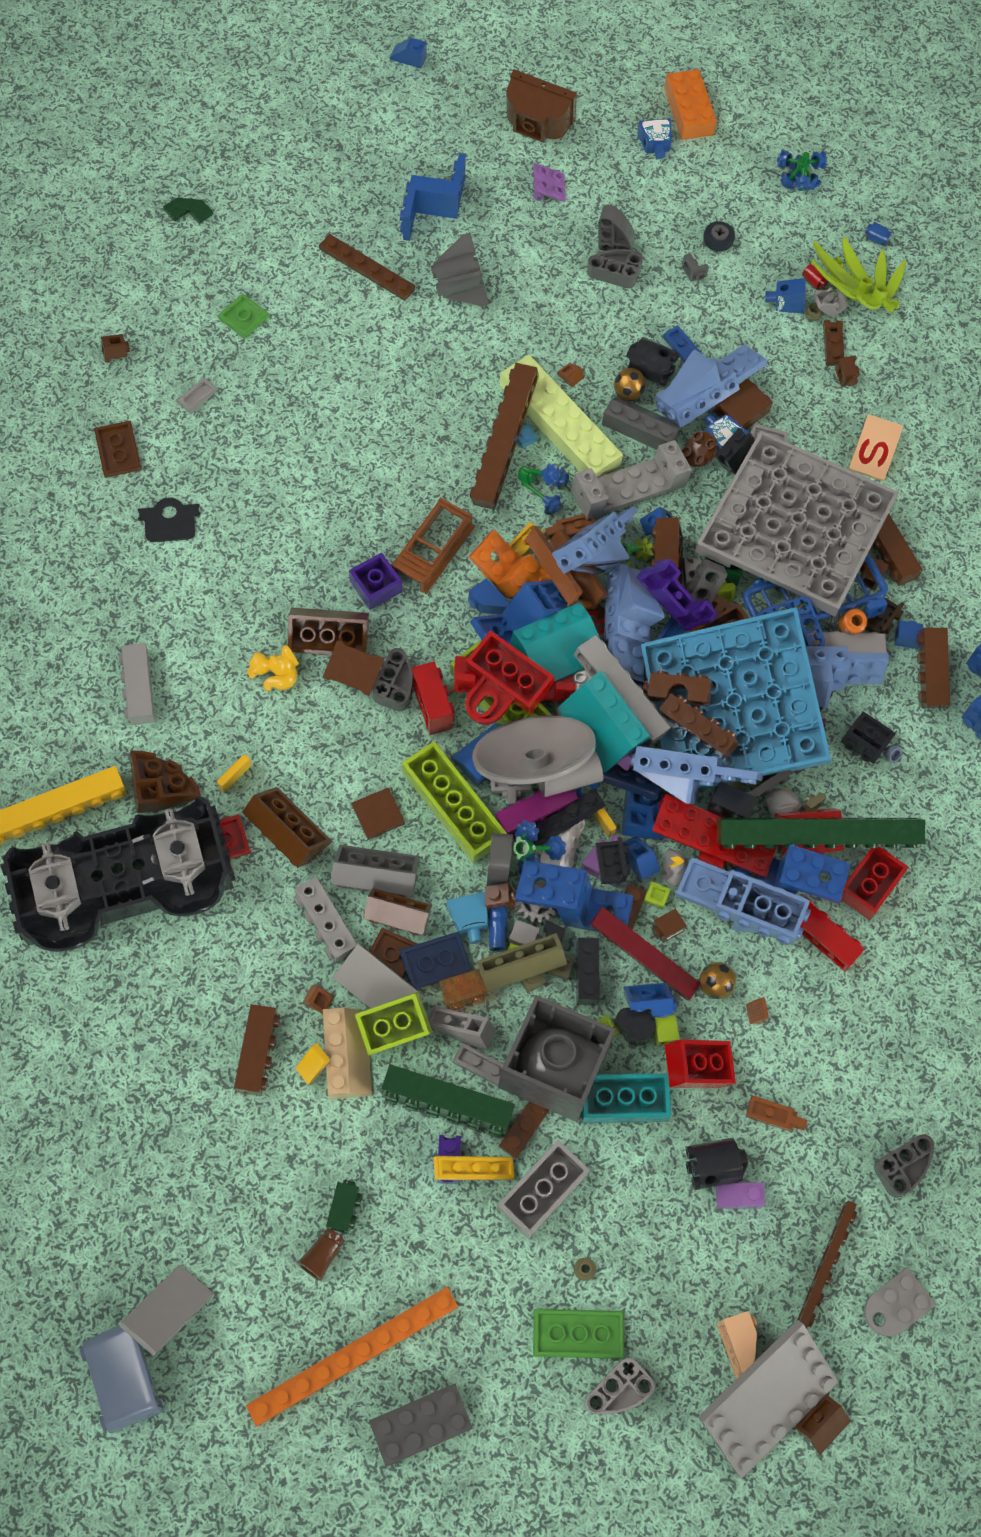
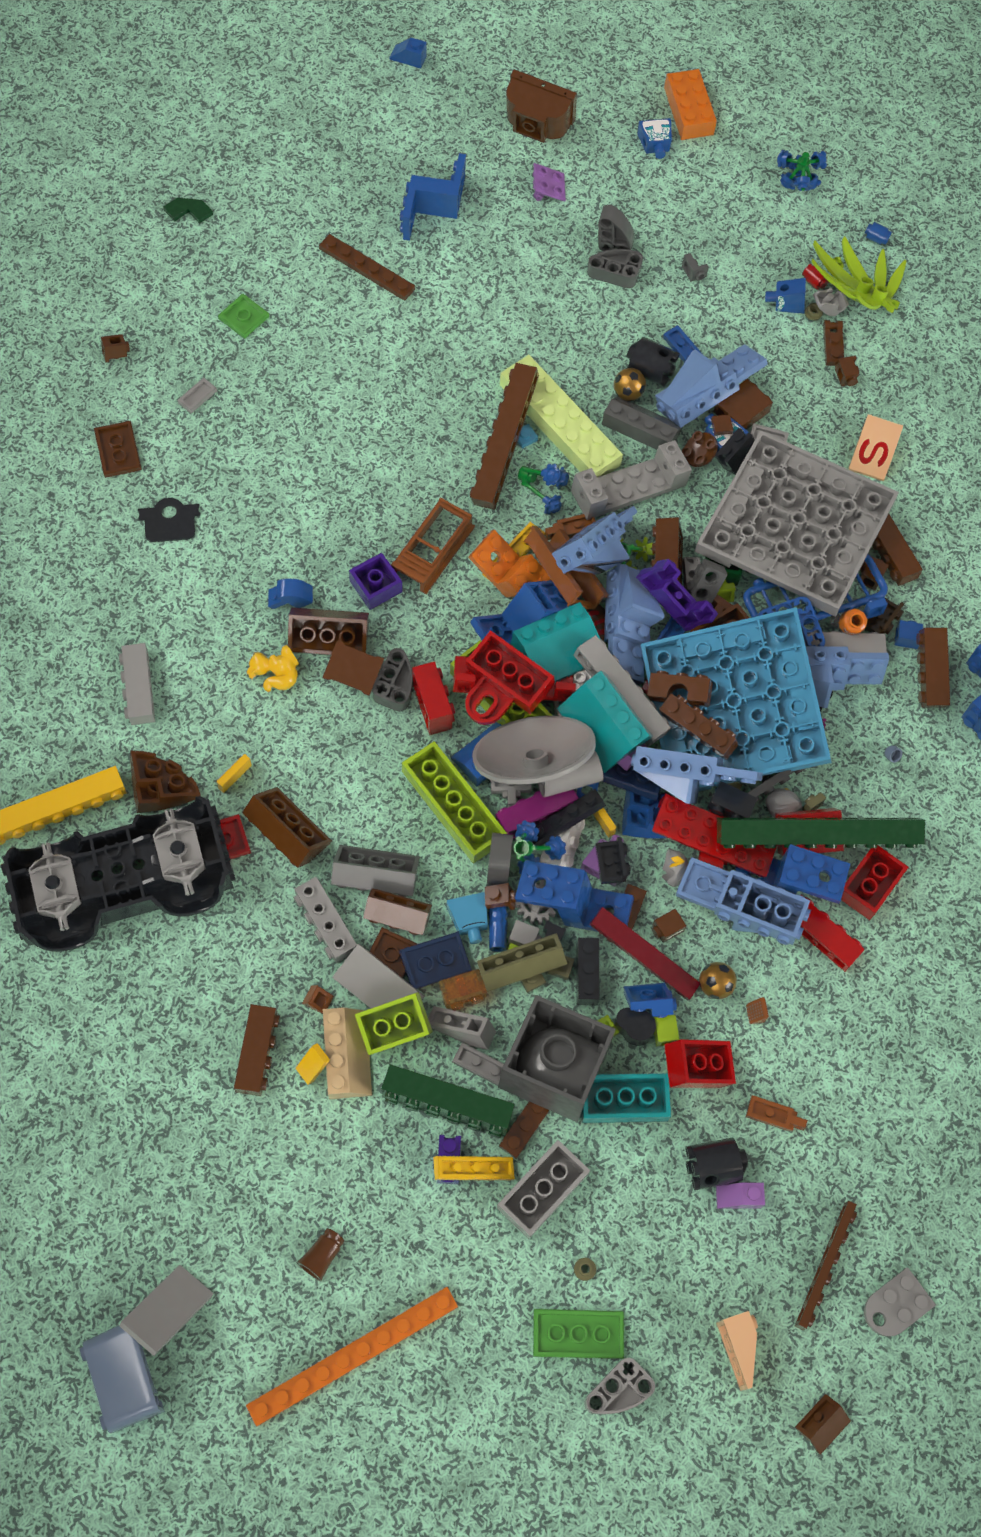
dark green brick [326,1180,363,1234] -> none
reddish brown tile [351,788,405,840] -> none
dark grey brick [369,1383,473,1467] -> none
dark grey brick [431,232,489,306] -> none
blue slope [468,578,509,615] -> none
dark orange slope [557,363,584,387] -> none
blue slope [623,837,660,880] -> none
blue bracket [640,507,673,536] -> none
lime plate [644,882,671,909] -> none
light grey plate [698,1320,838,1479] -> none
black wheel [703,221,735,252] -> none
black plate [841,711,896,764] -> none
dark grey beam [874,1134,934,1198] -> none
none -> blue brick [268,579,313,609]
none -> reddish brown tile [711,415,733,436]

